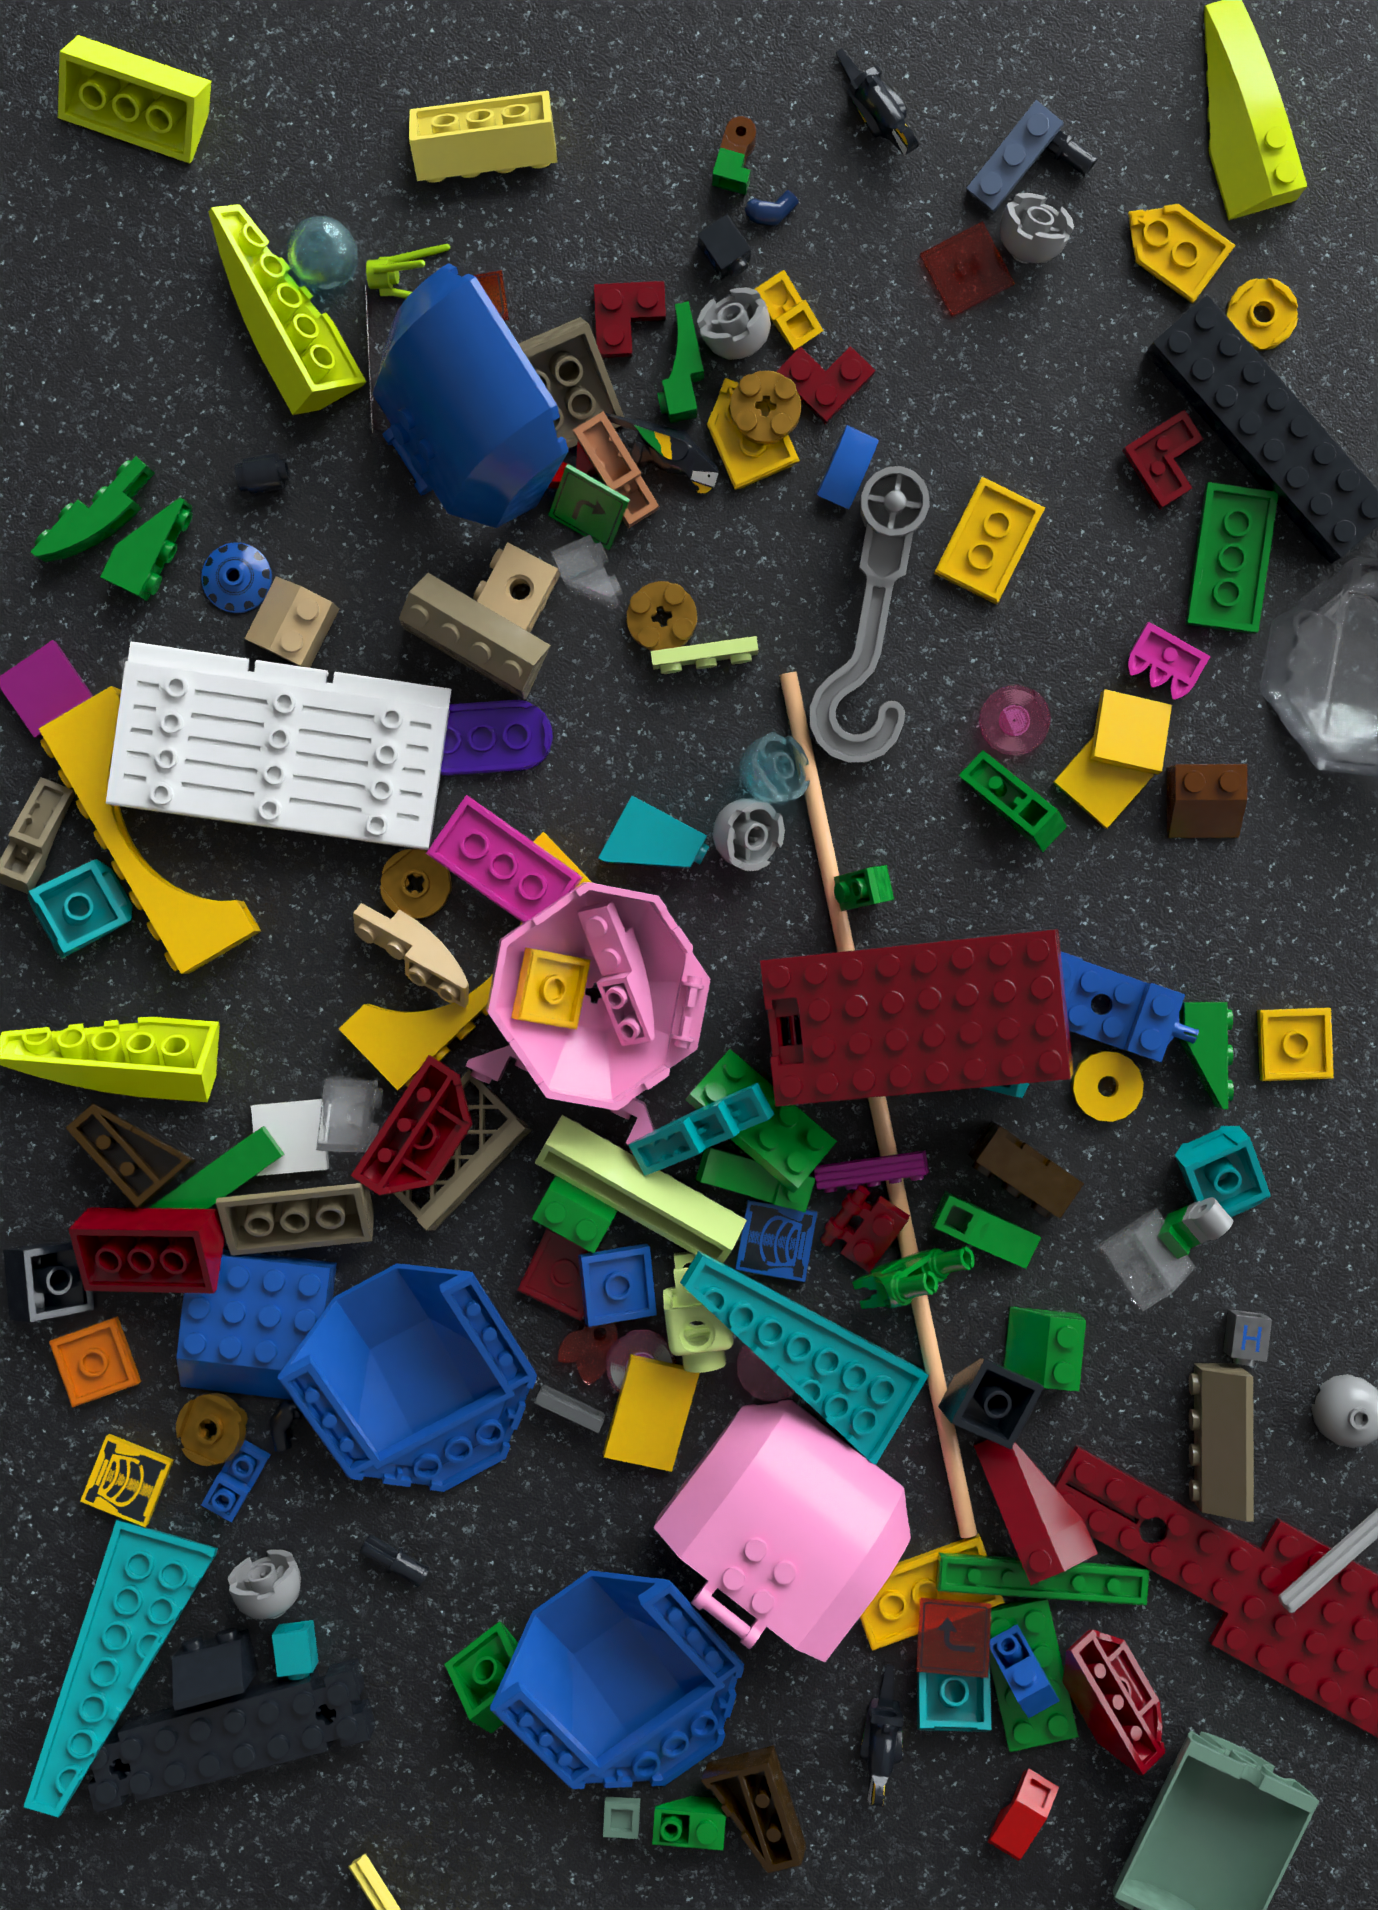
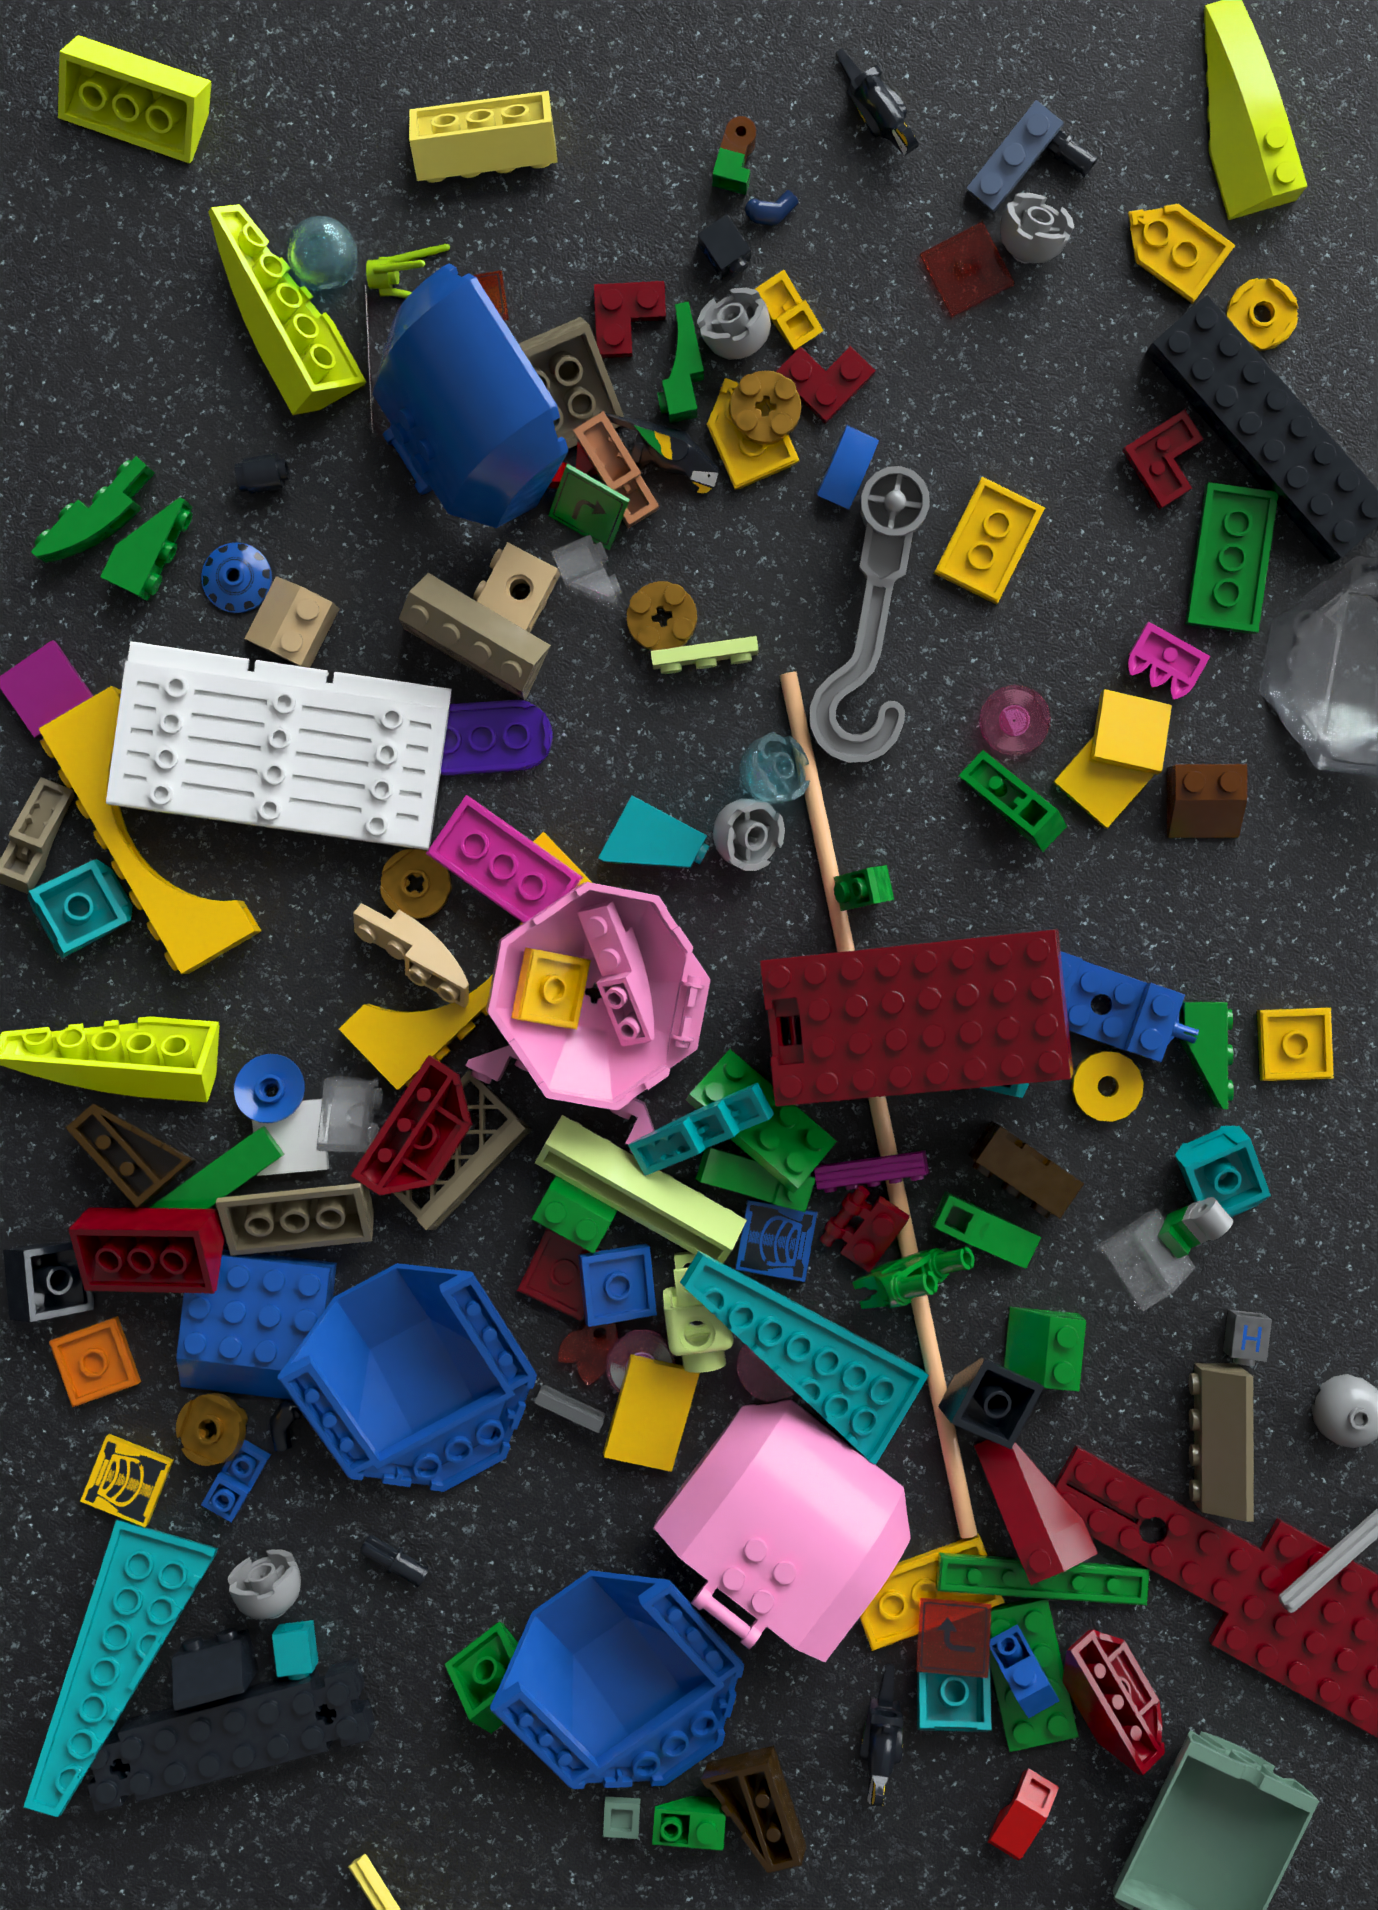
none -> blue dish [234,1054,305,1124]

